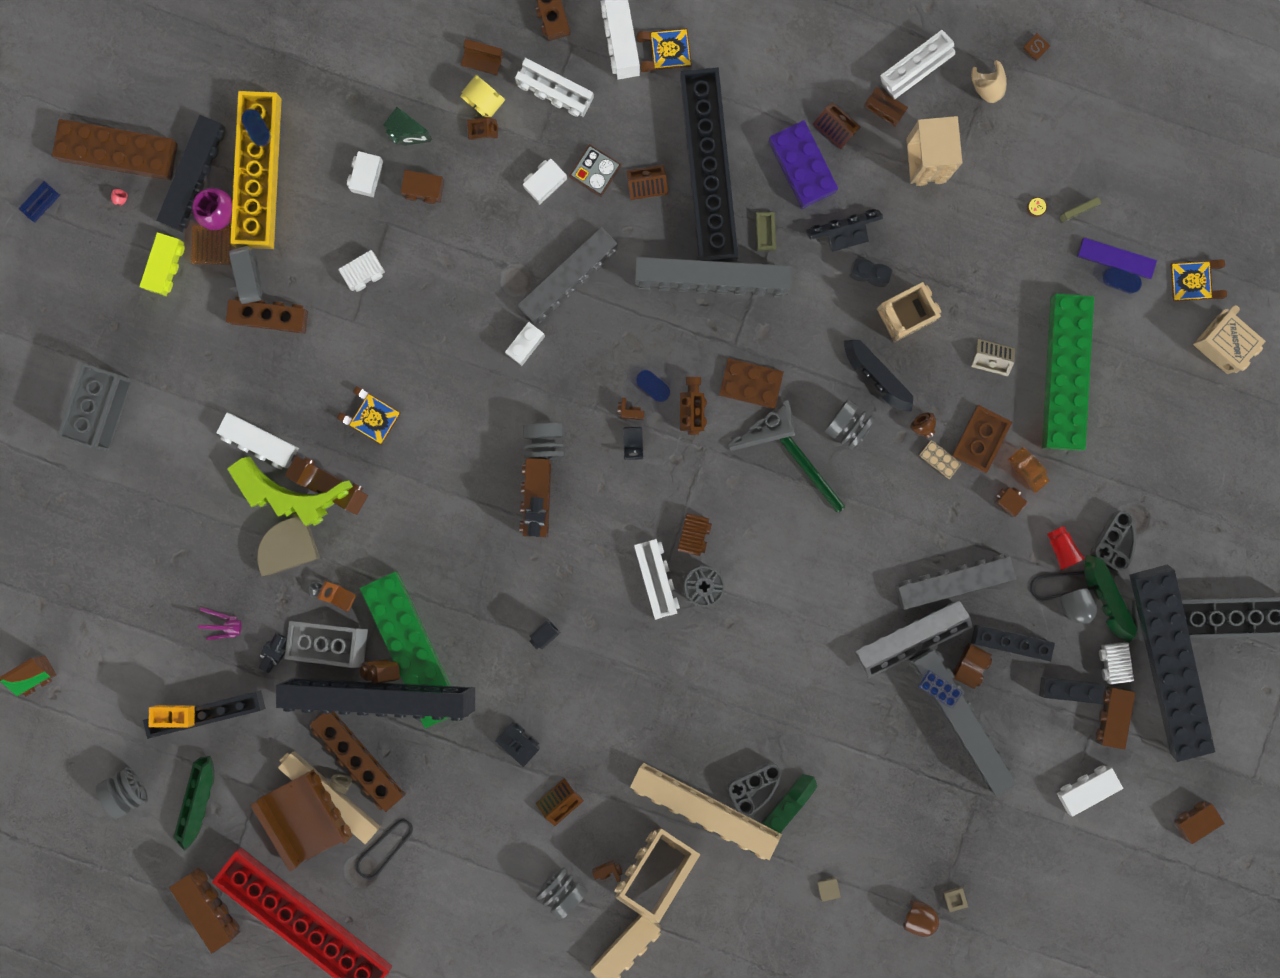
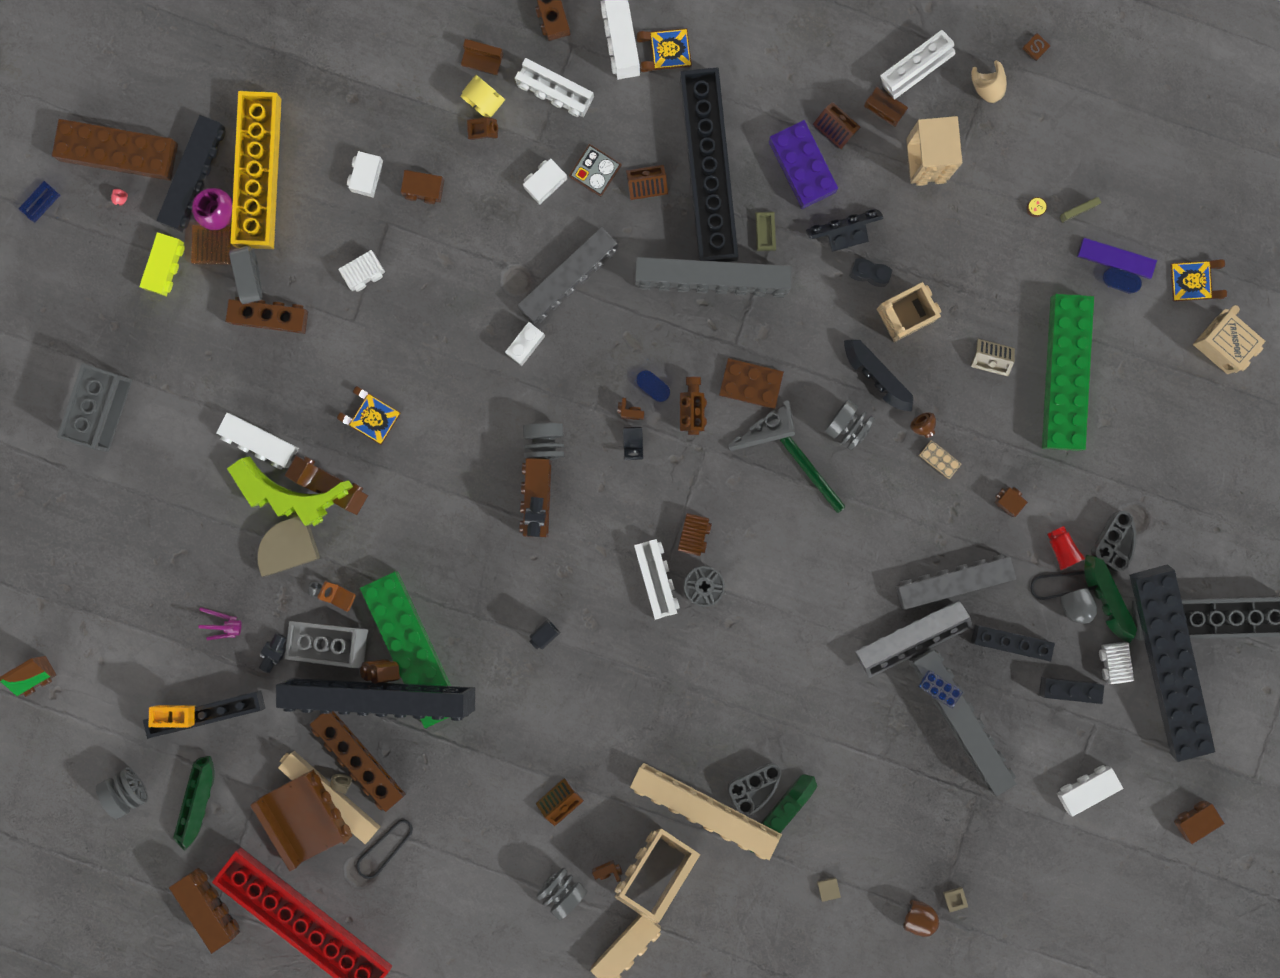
clear blue tile [242,109,271,146] -> none
clear green slope [383,107,432,146] -> none
black brick [495,722,540,767] -> none
reddish brown plate [952,405,1012,474] -> none
reddish brown brick [953,643,992,689] -> none
clear orange brick [1008,447,1050,493] -> none
reddish brown brick [1096,686,1135,750] -> none

